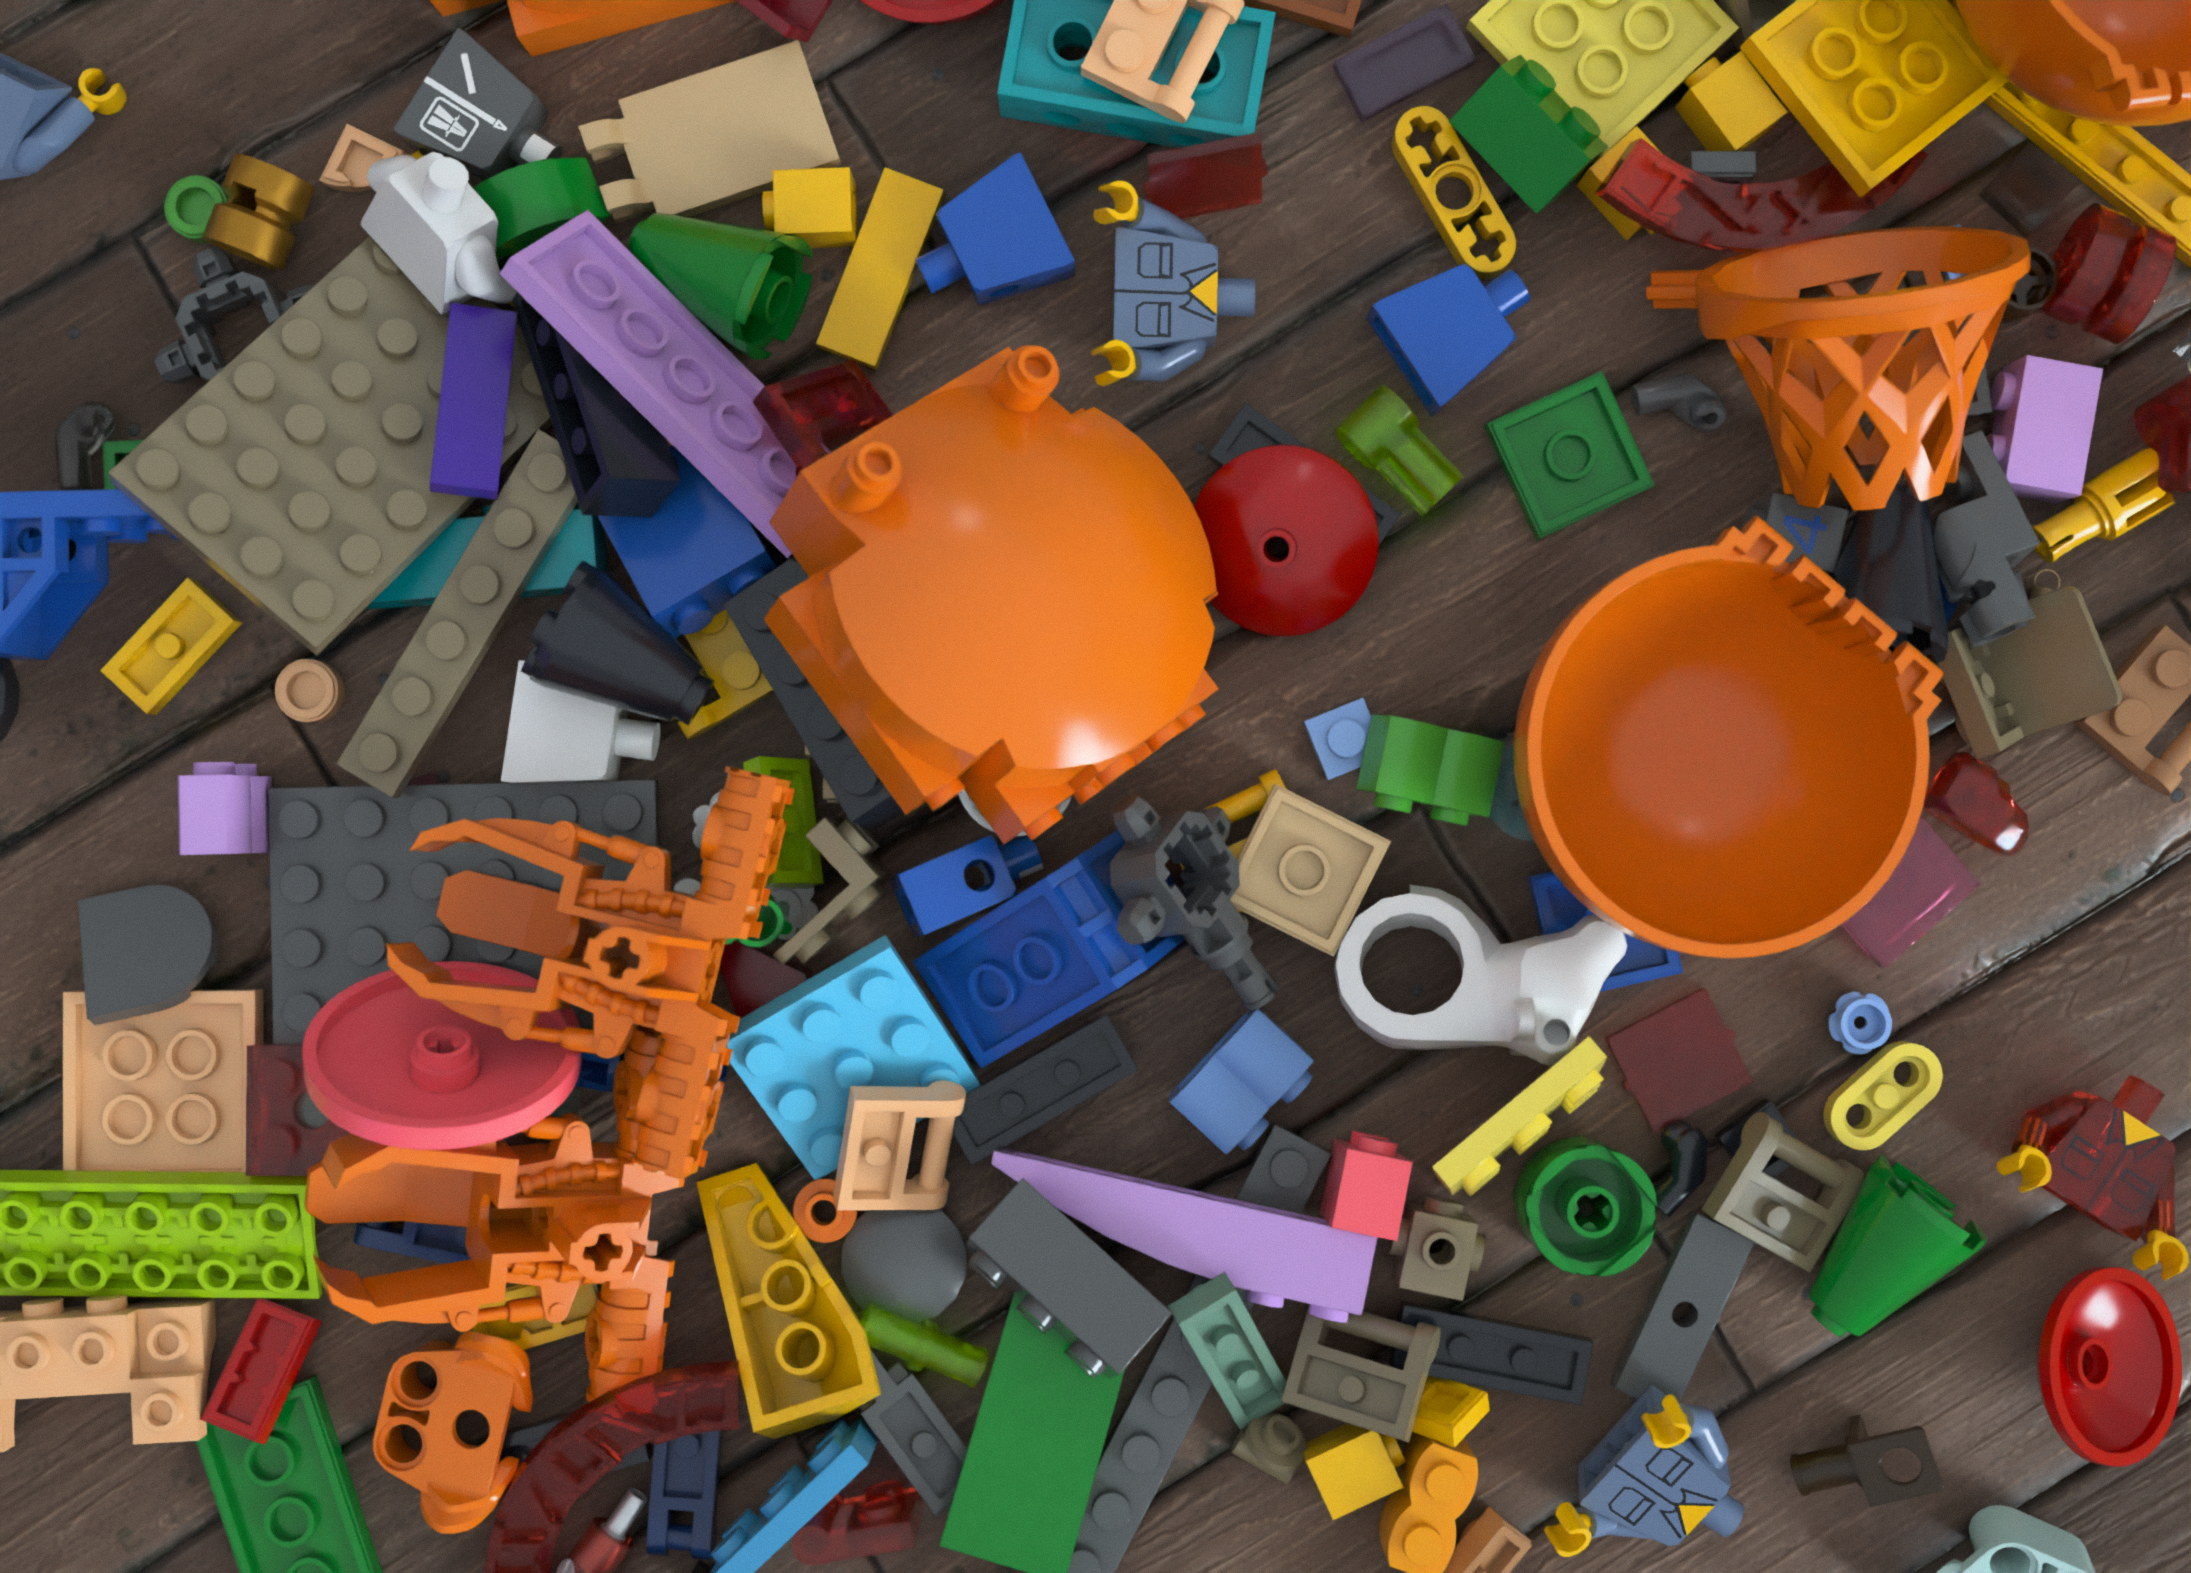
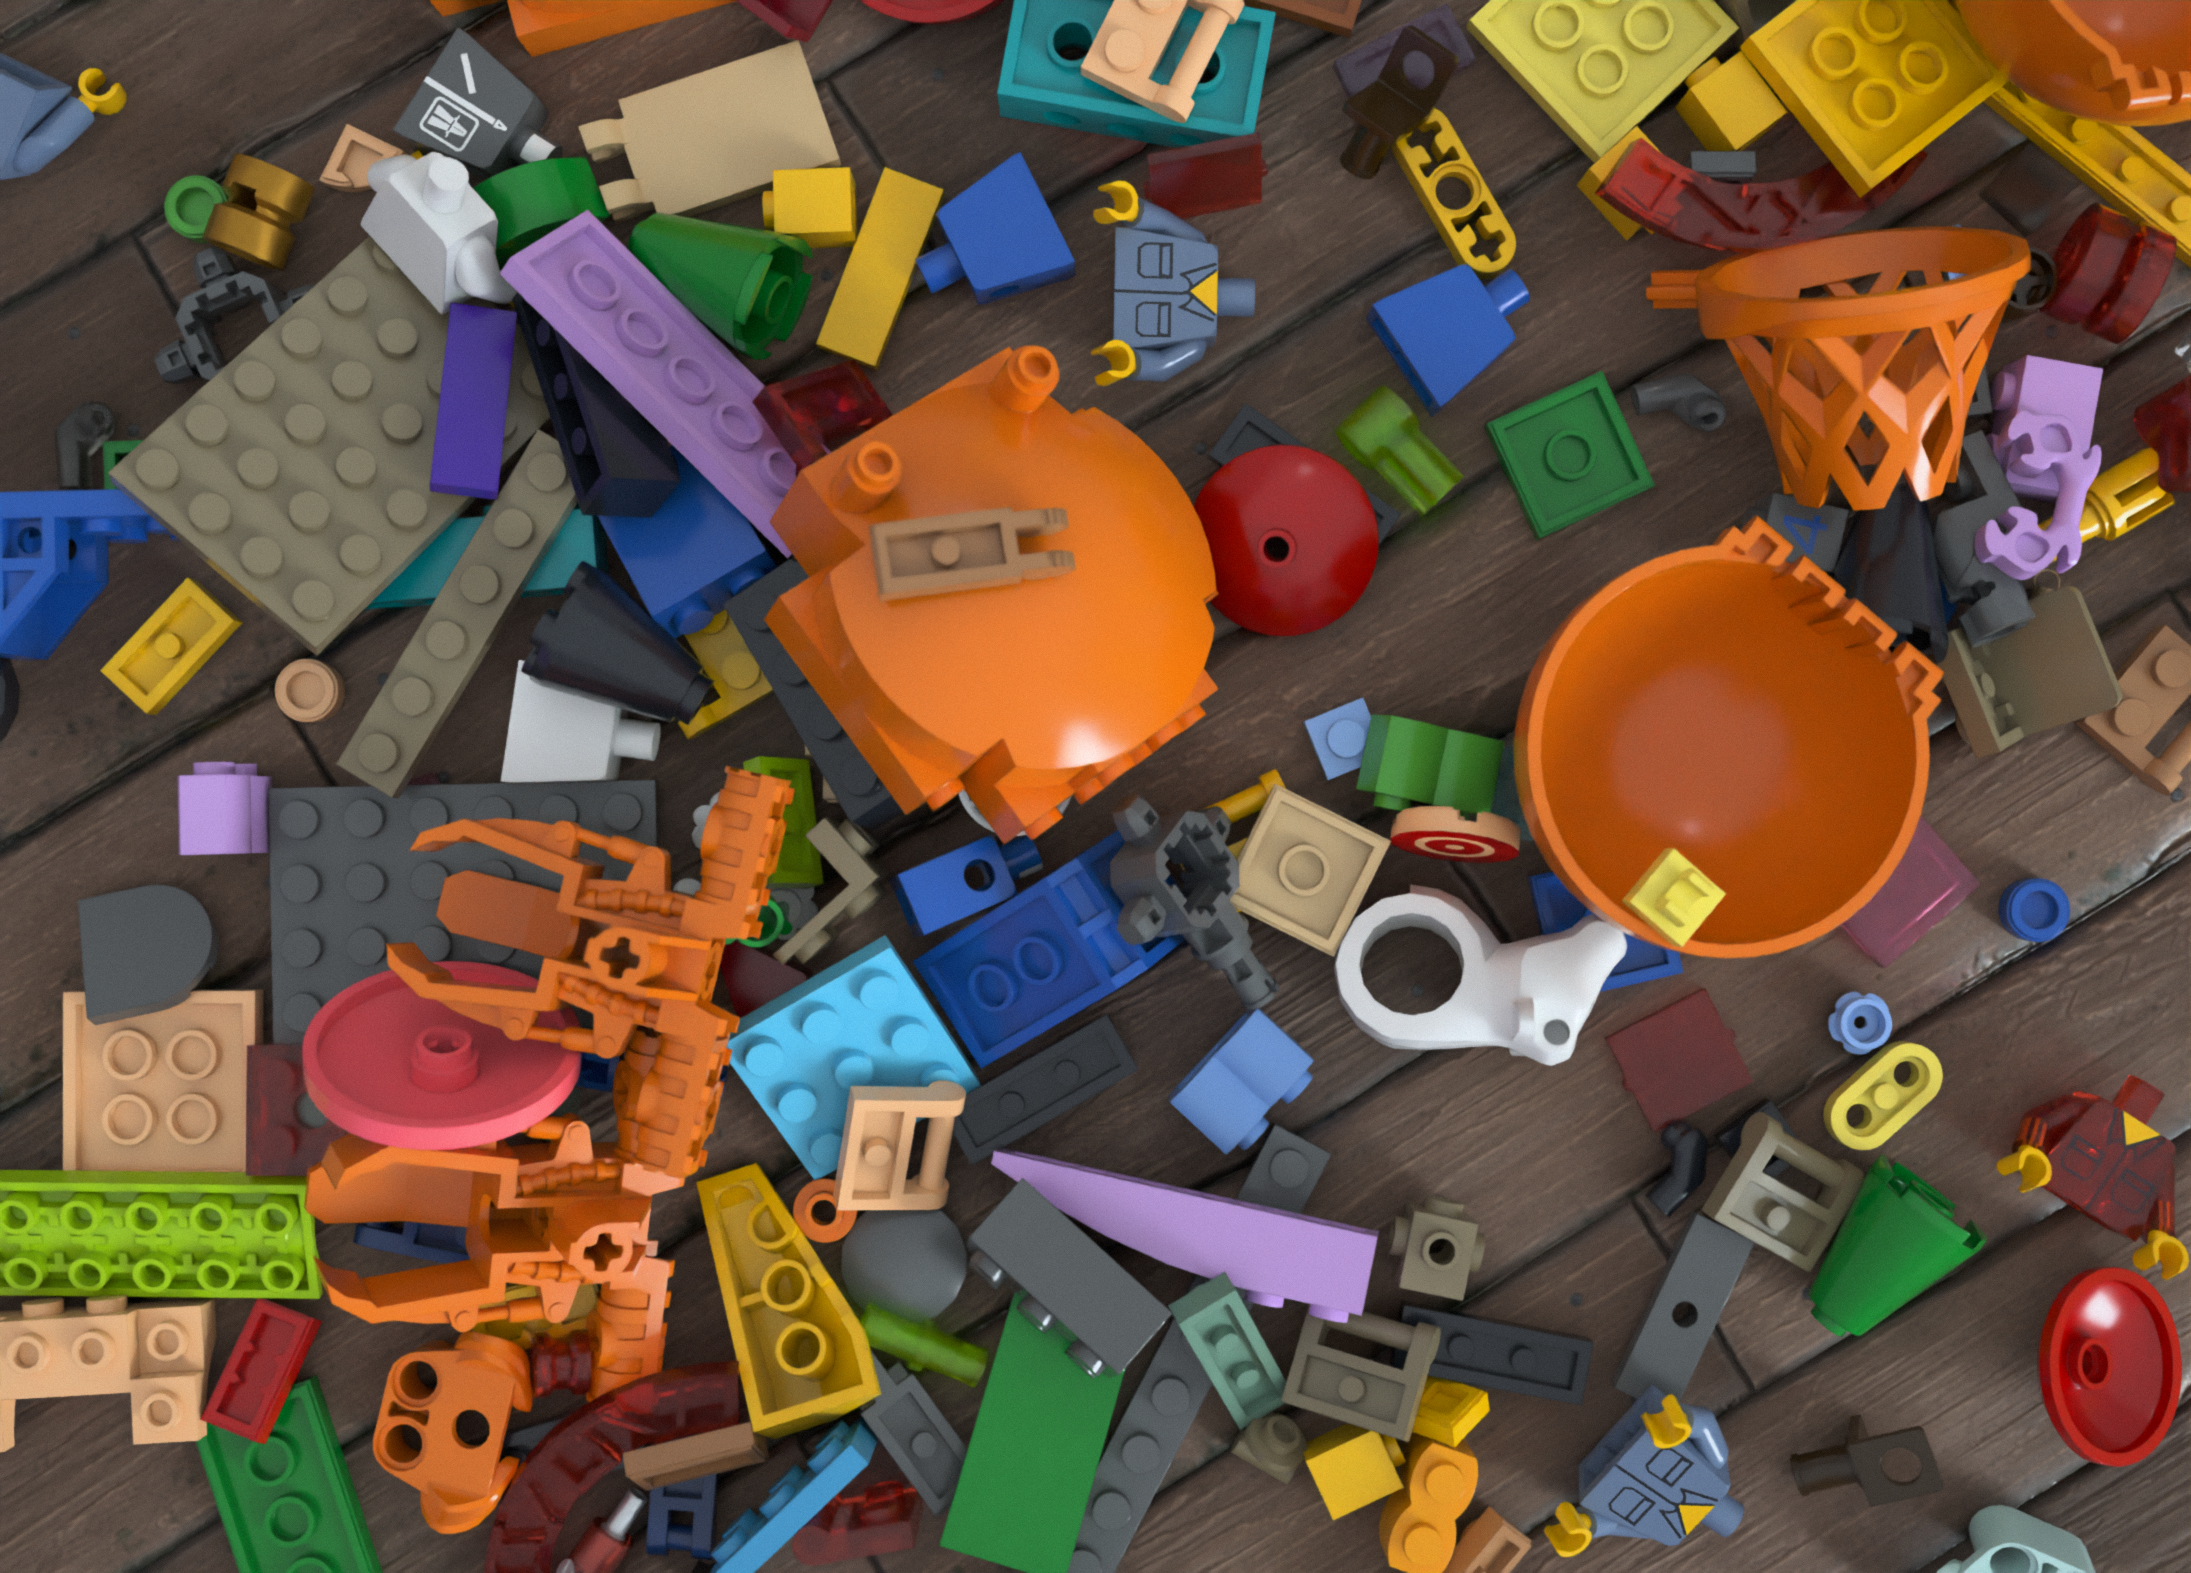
coral brick [1319,1130,1413,1241] -> none
light yellow plate [1432,1036,1607,1197] -> none
green brick [1449,55,1608,214] -> none
green brick [1513,1135,1657,1277] -> none
clear red rock [1923,752,2029,856] -> none
none -> clear red wheel [530,1328,591,1398]
none -> medium nougat tile [623,1422,769,1491]
none -> medium nougat hinge [869,507,1076,601]
none -> dark brown bracket [1340,25,1459,179]
none -> tile [1391,806,1521,863]
none -> light yellow tile [1622,848,1726,947]
none -> lavender helmet [1974,410,2102,580]
none -> blue tile [1998,878,2070,942]

